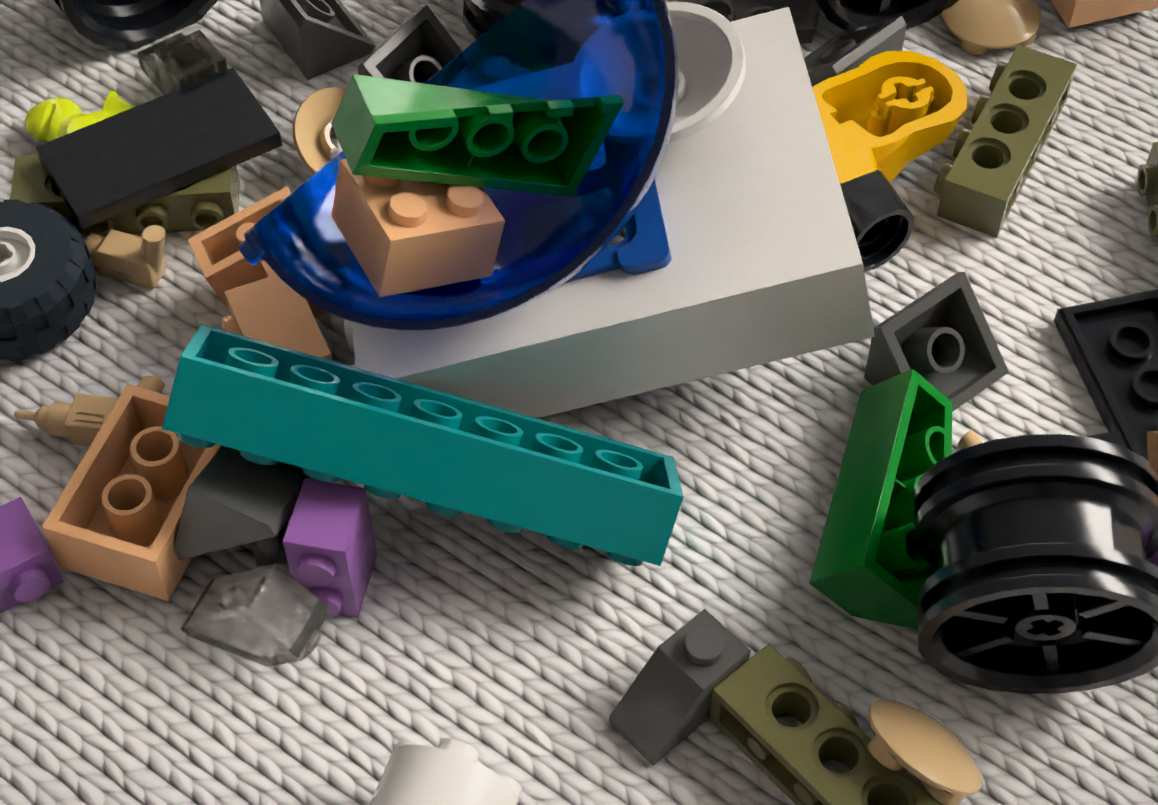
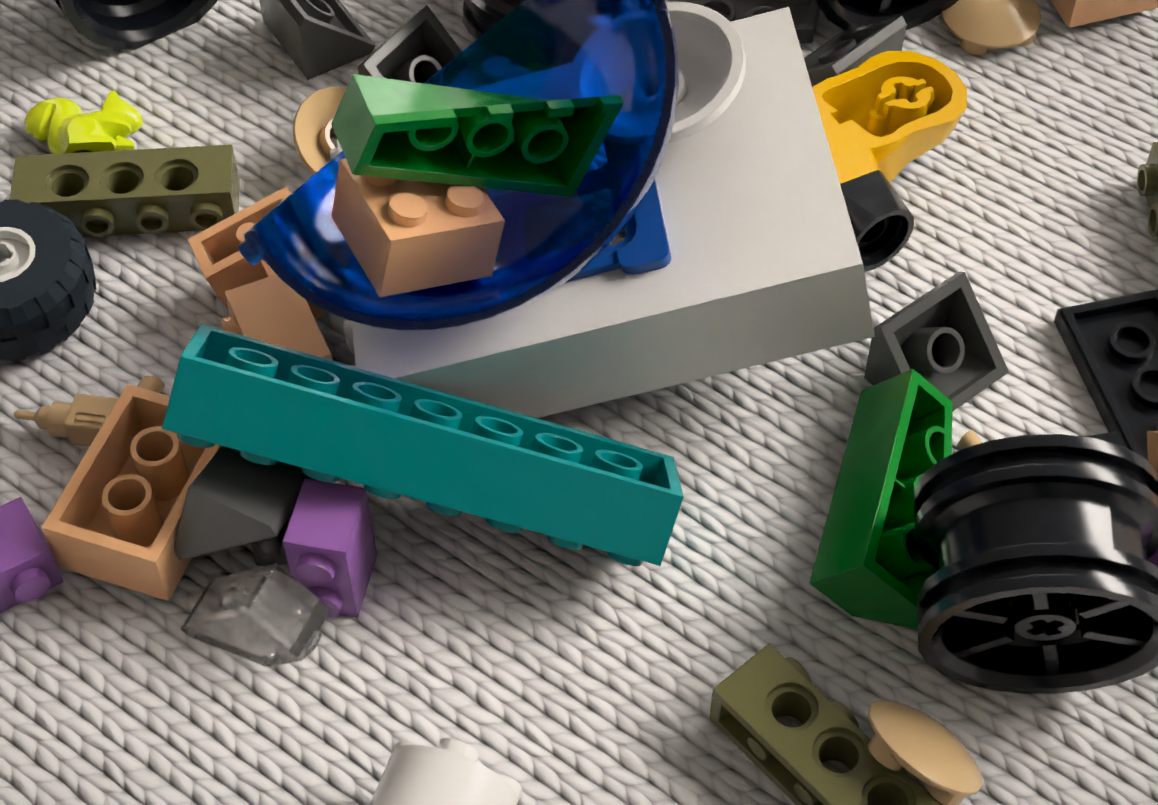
black tile [35,67,282,230] -> none
tan piece [83,225,167,289] -> none
clear smoke brick [137,29,228,95] -> none
dark grey slope [609,609,750,766] -> none
olive brick [934,44,1077,238] -> none

